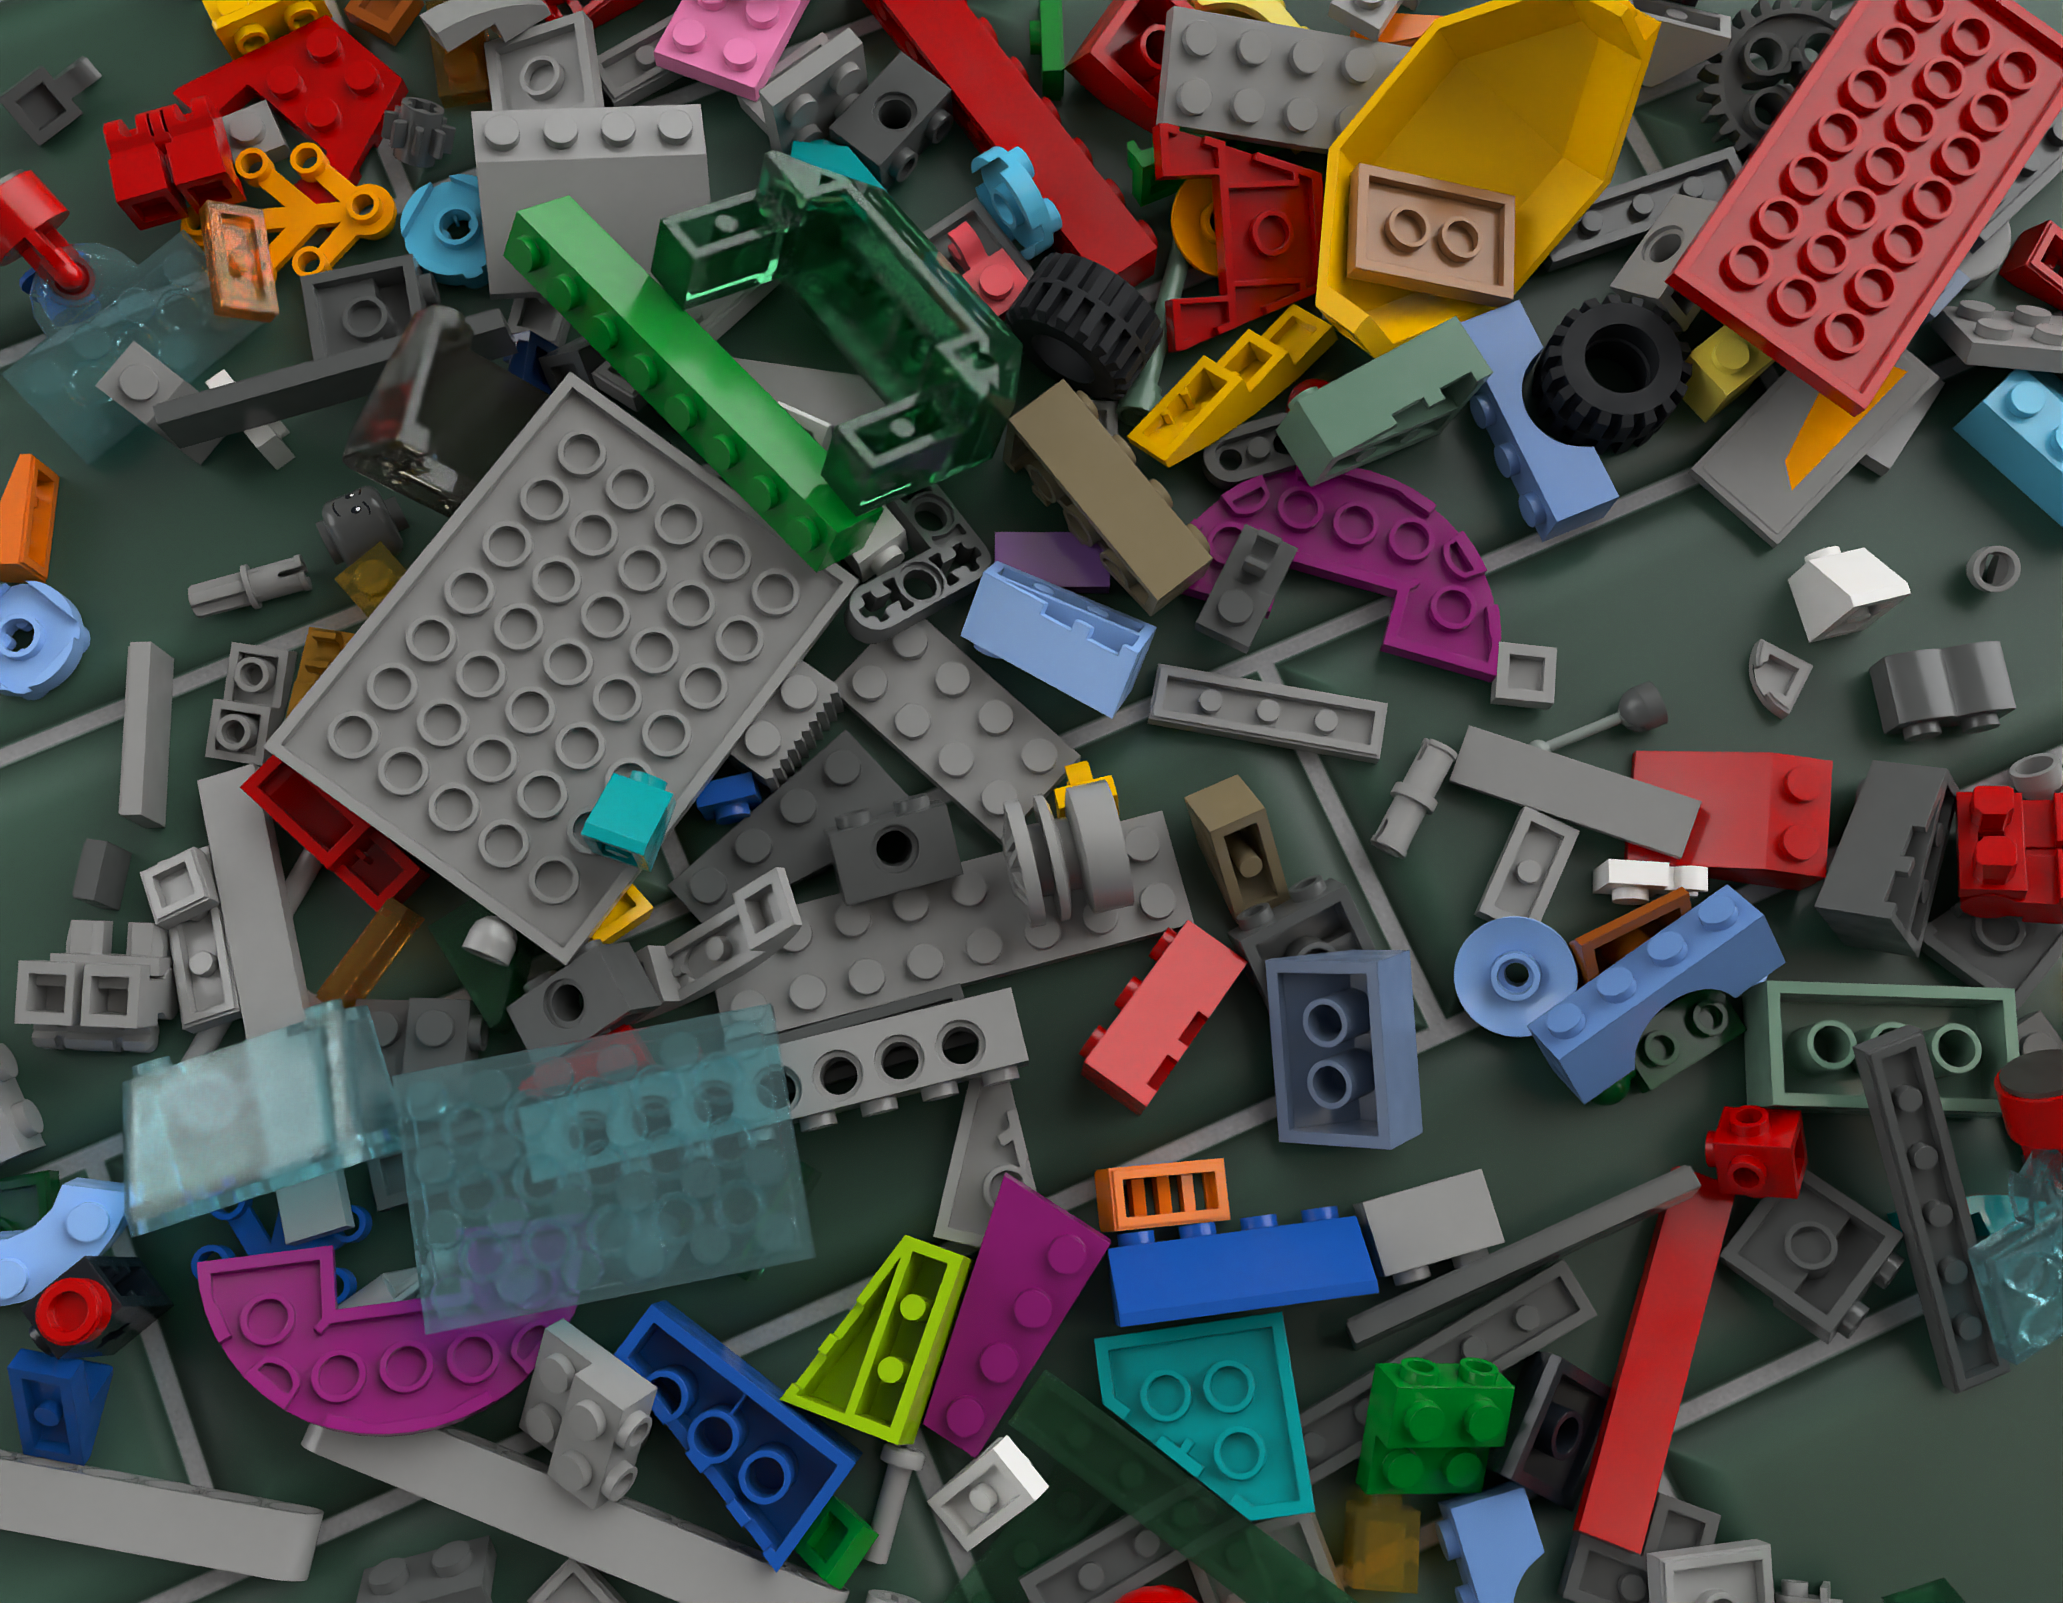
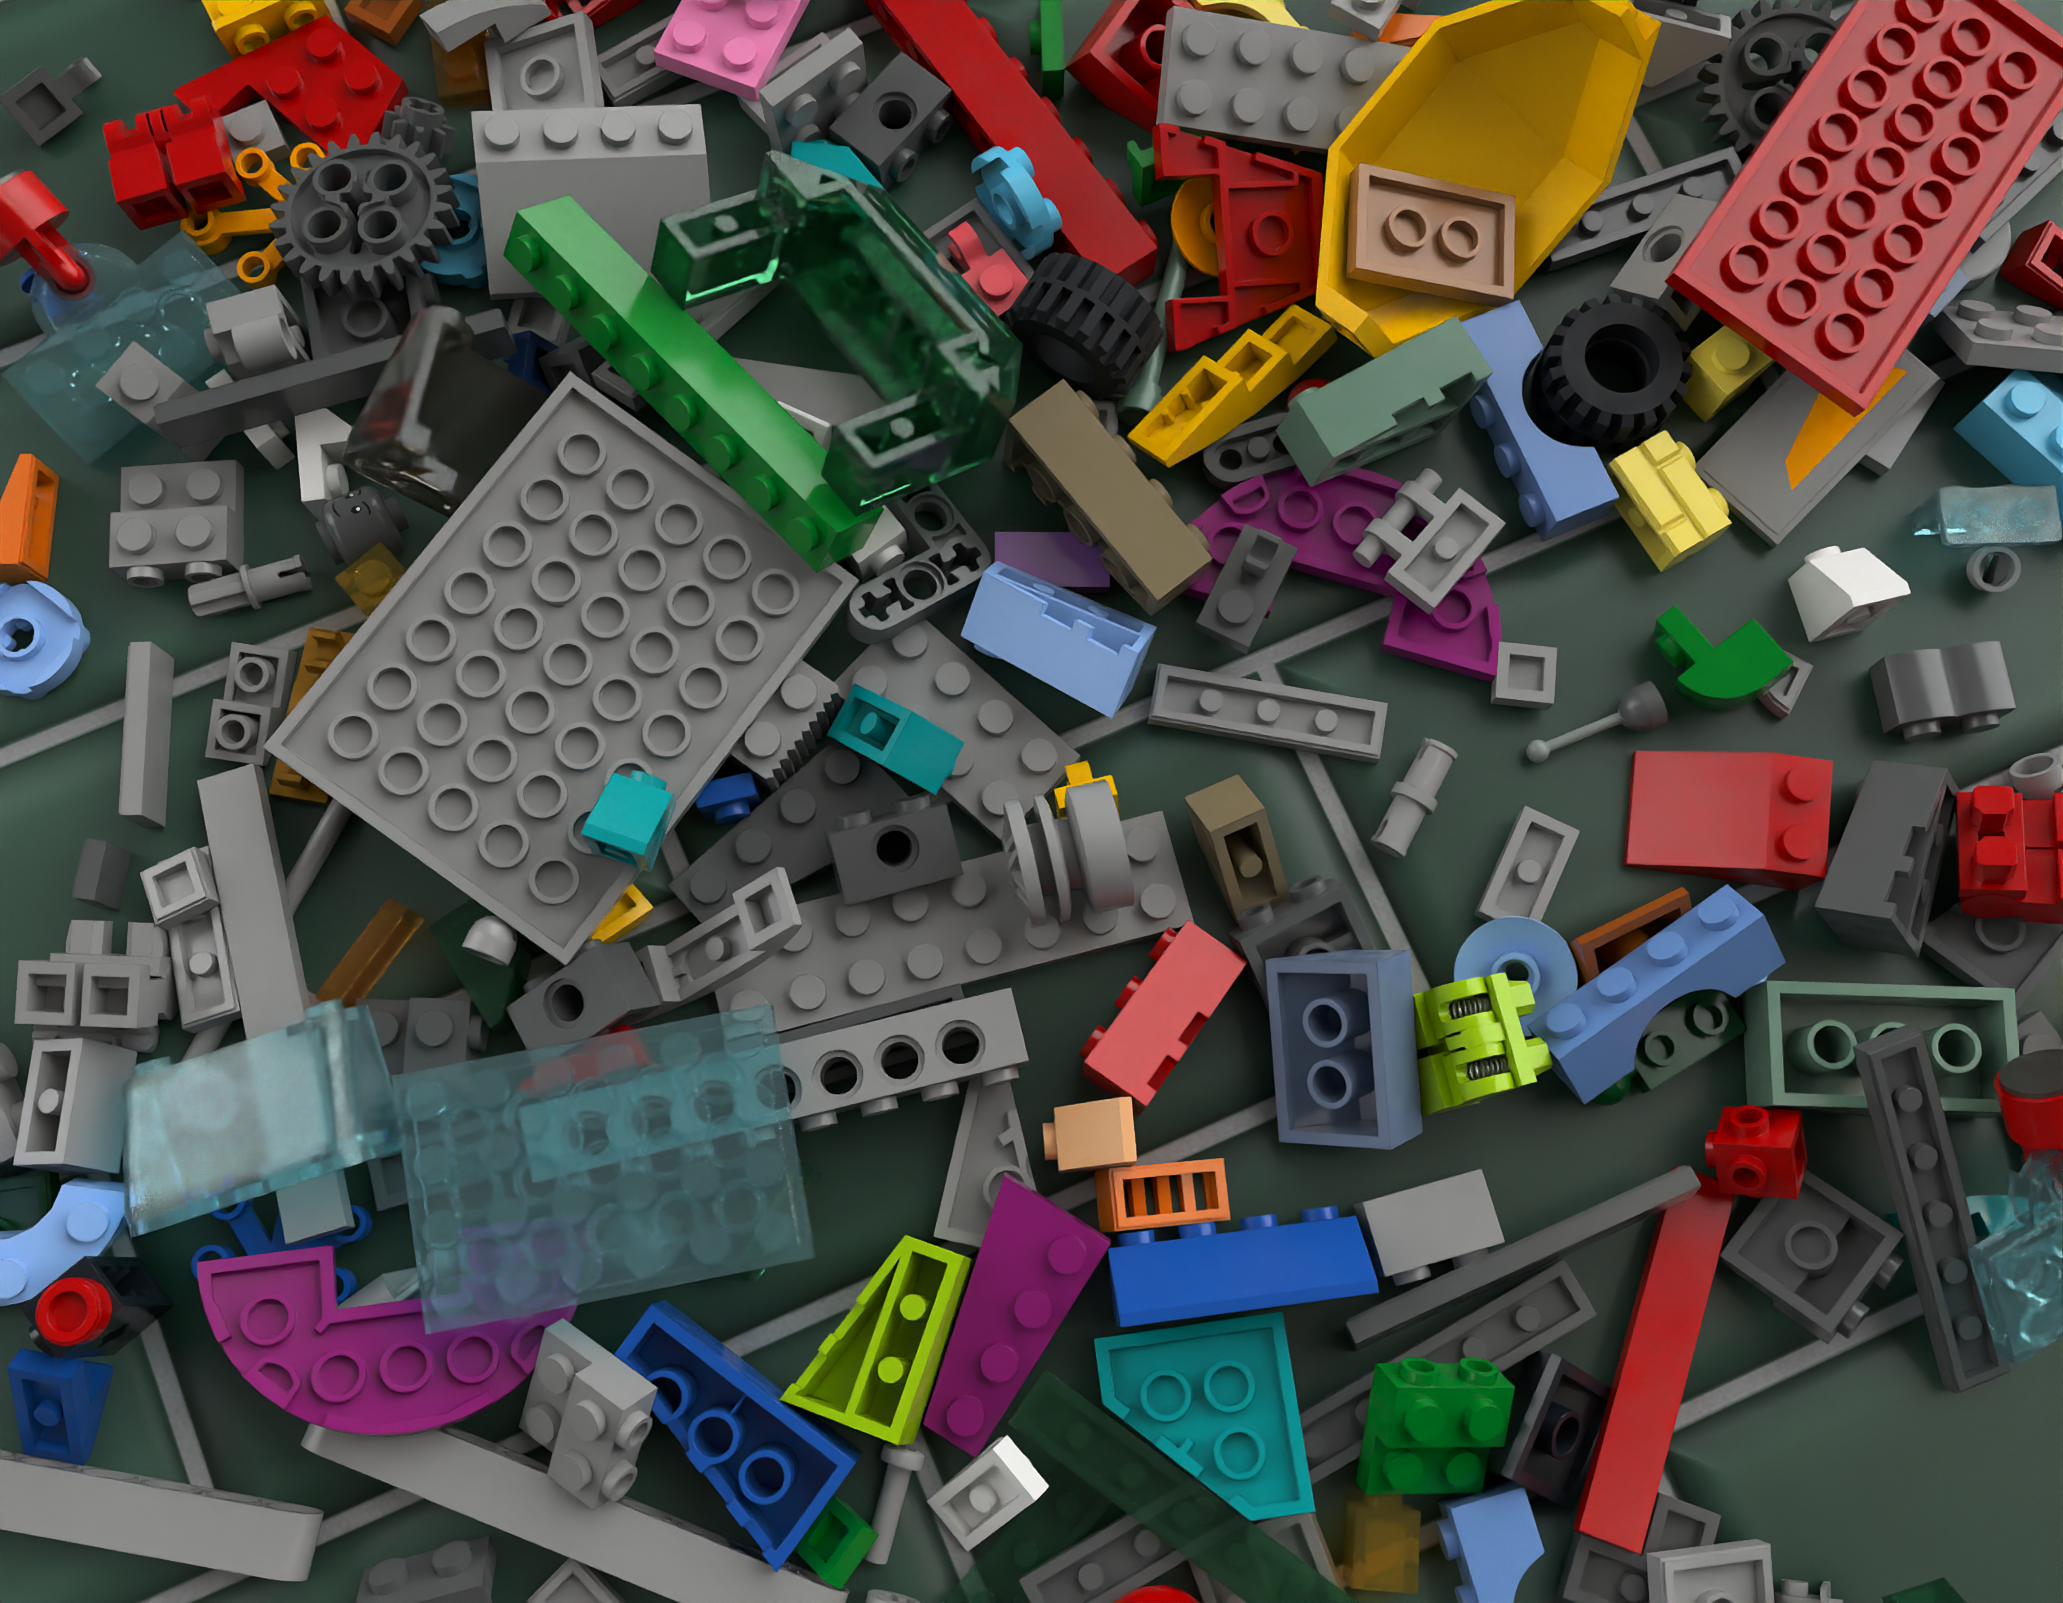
clear orange plate [199,200,279,323] -> none
red slope [240,755,431,918] -> none
light grey tile [1449,725,1702,860] -> none
white plate [1593,859,1708,905] -> none
none -> light grey brick [13,1037,137,1175]
none -> light grey plate [109,459,244,588]
none -> light grey hinge [204,284,313,382]
none -> dark grey gear [269,132,460,300]
none -> white slope [294,408,382,521]
none -> teal slope [827,683,965,795]
none -> light nougat slope [1042,1096,1137,1173]
none -> light grey plate [1353,468,1506,615]
none -> lime hips [1413,972,1553,1117]
none -> light yellow brick [1605,430,1732,572]
none -> green brick [1654,605,1794,710]
none -> clear light blue bracket [1910,484,2063,548]

